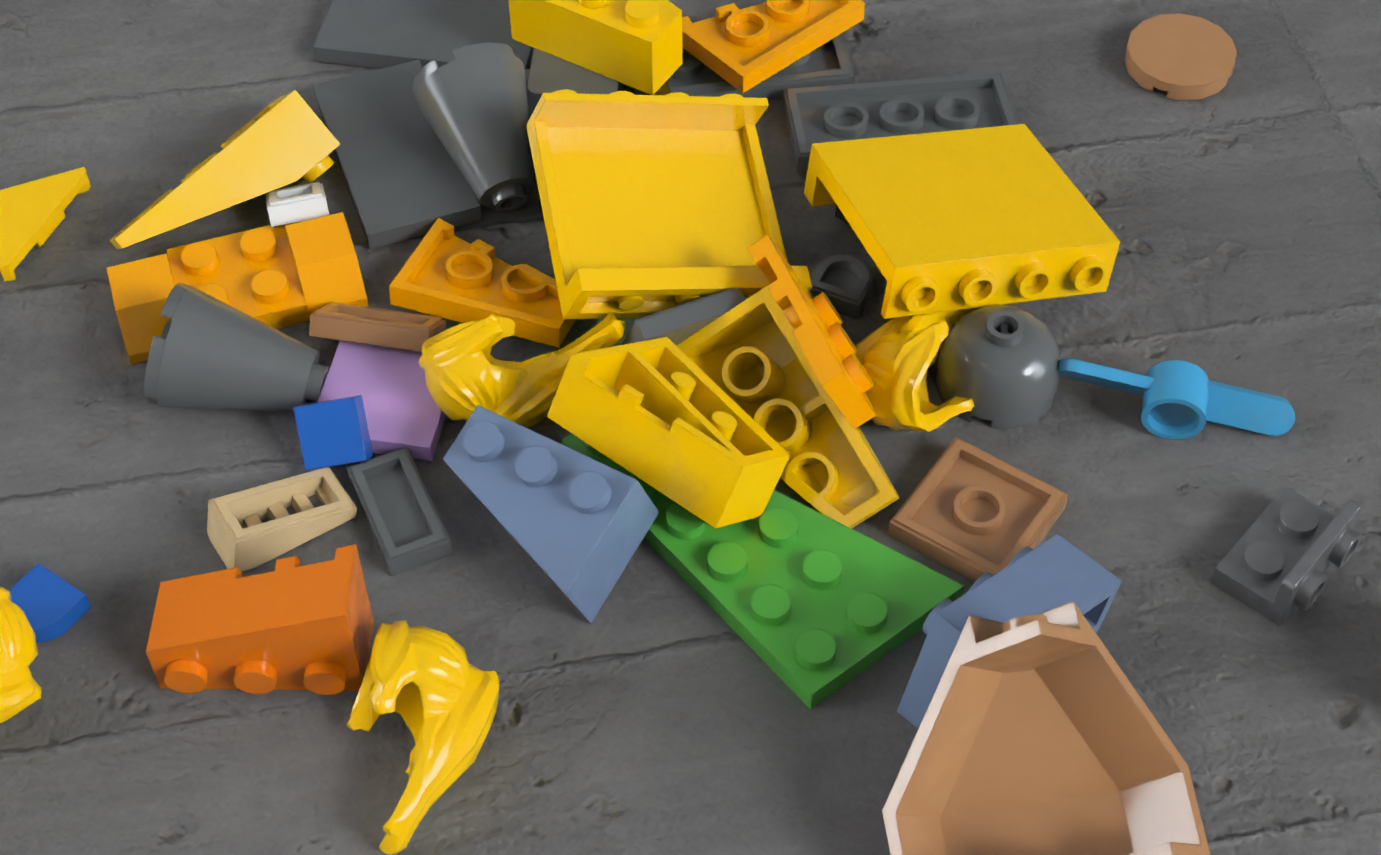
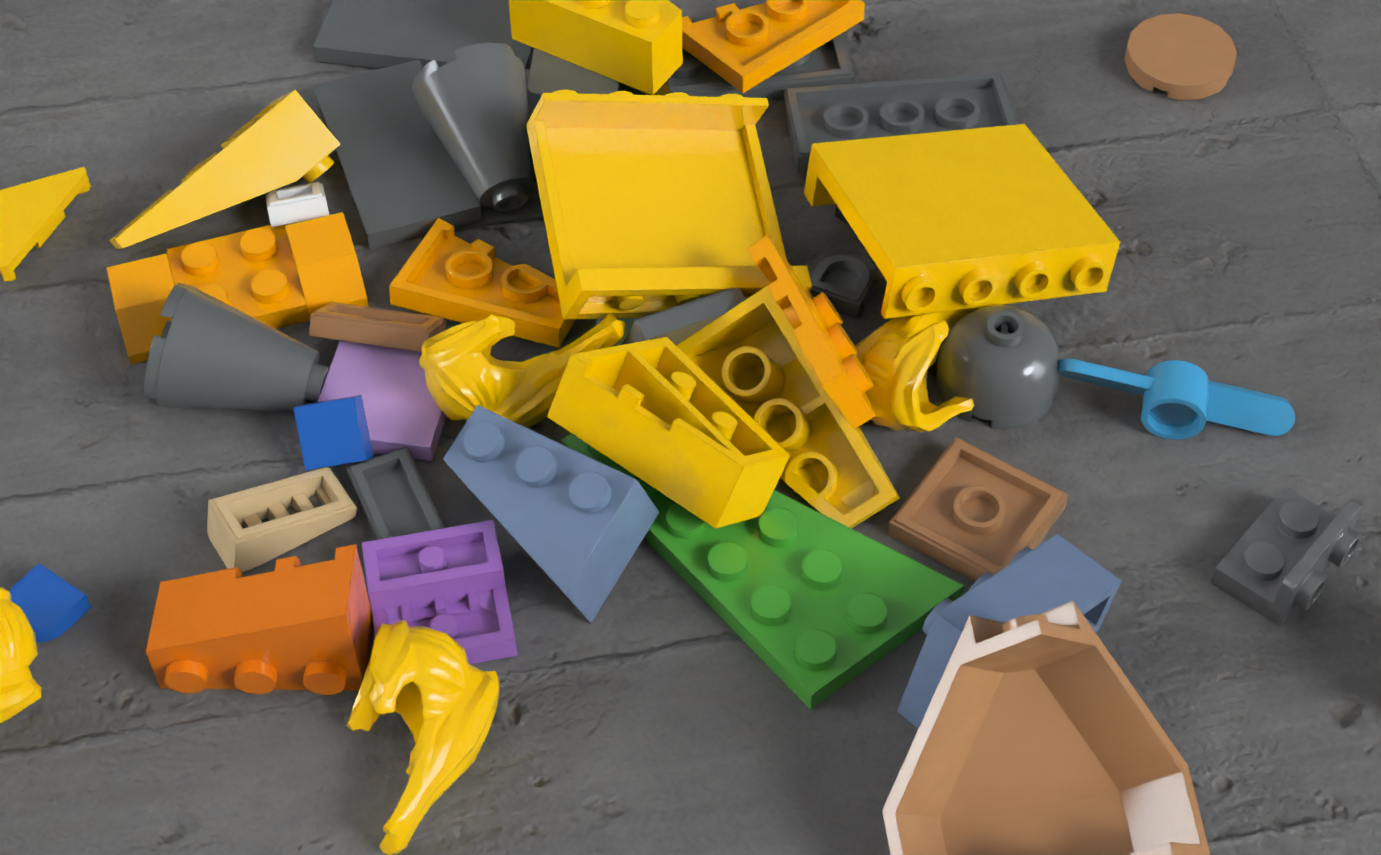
none -> medium lavender slope [362,520,518,664]

